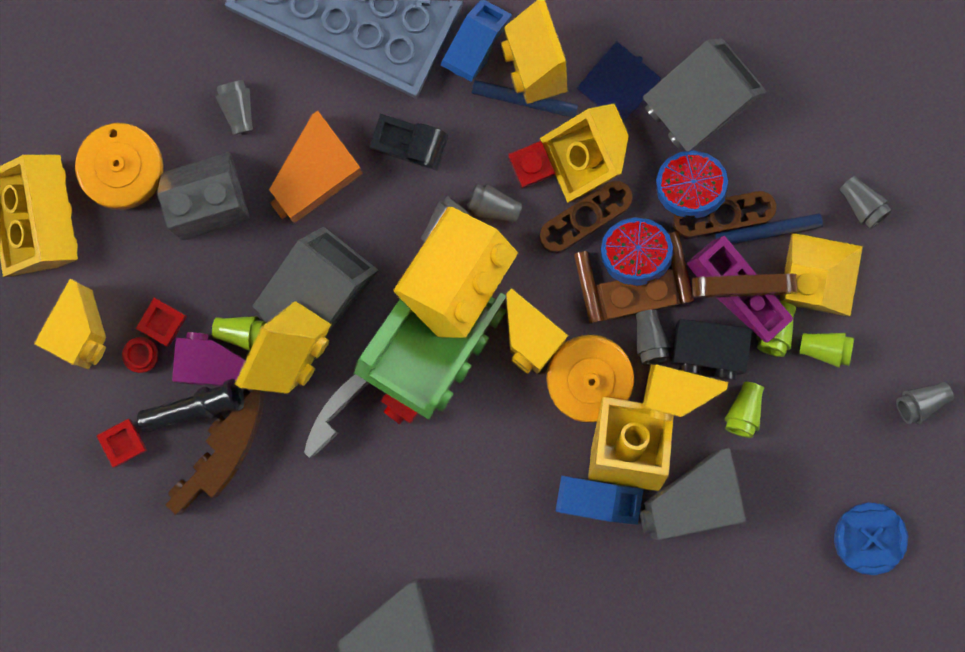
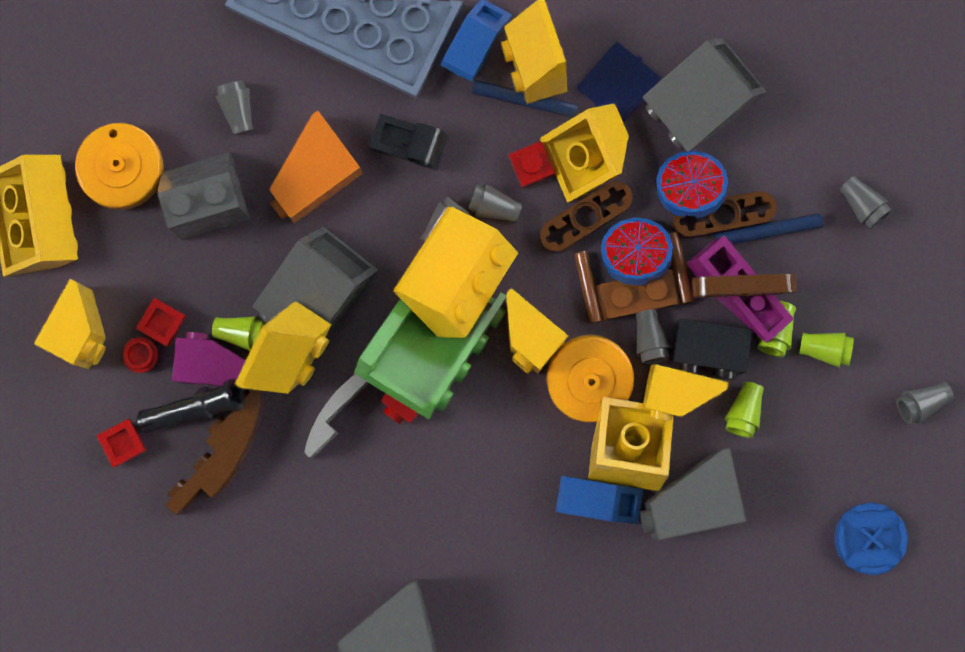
yellow slope [779,233,863,317] -> none

